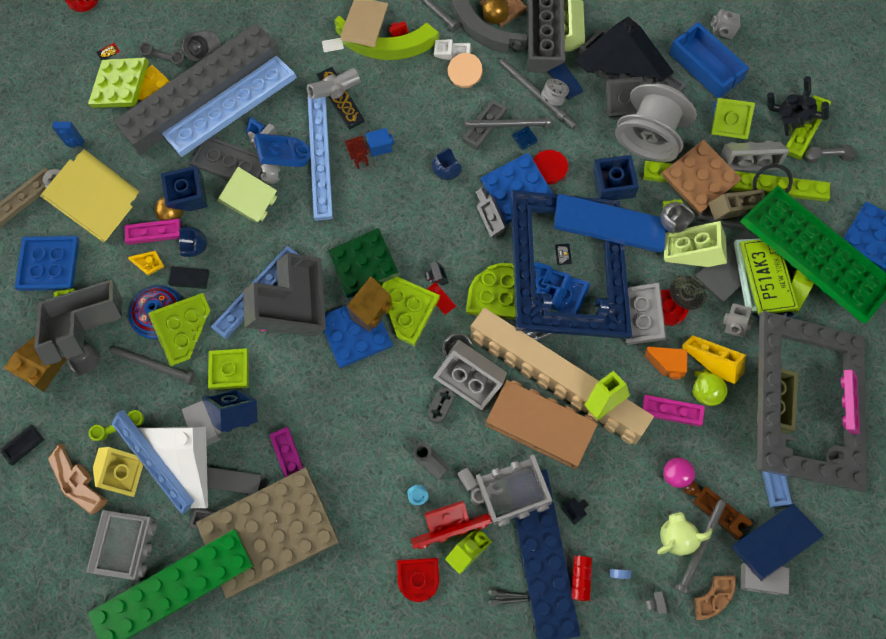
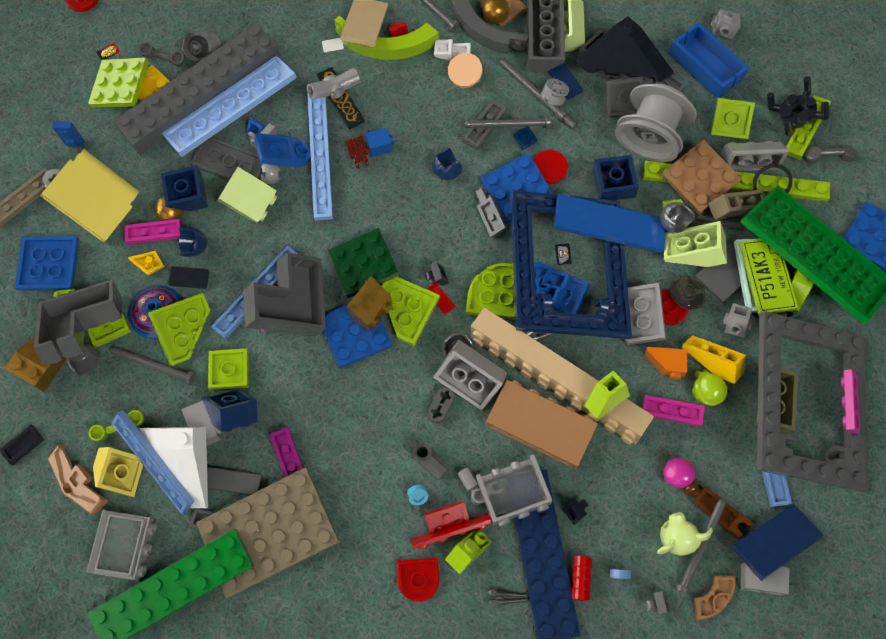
none -> lime plate [87,313,131,348]

